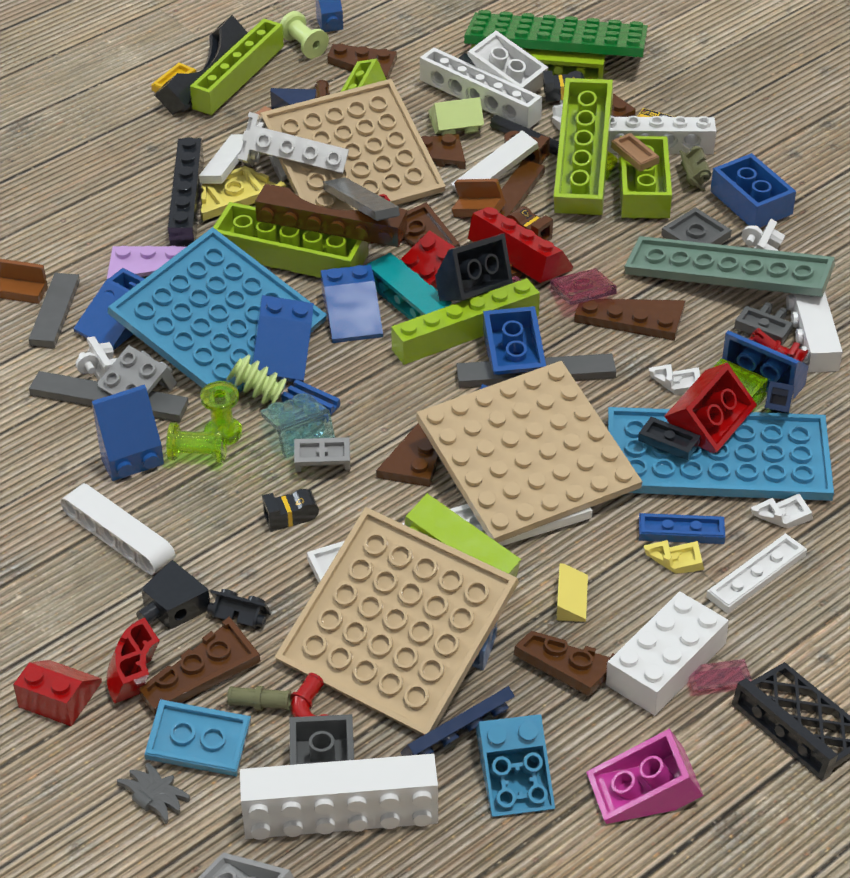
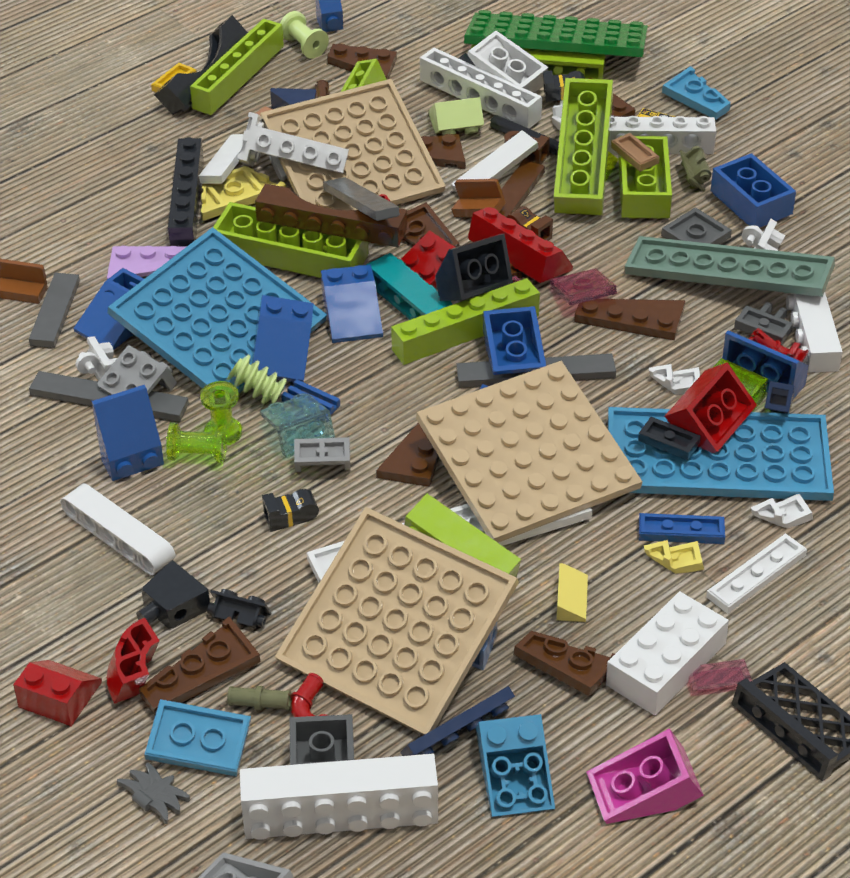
none -> dark azure wing [662,66,731,120]

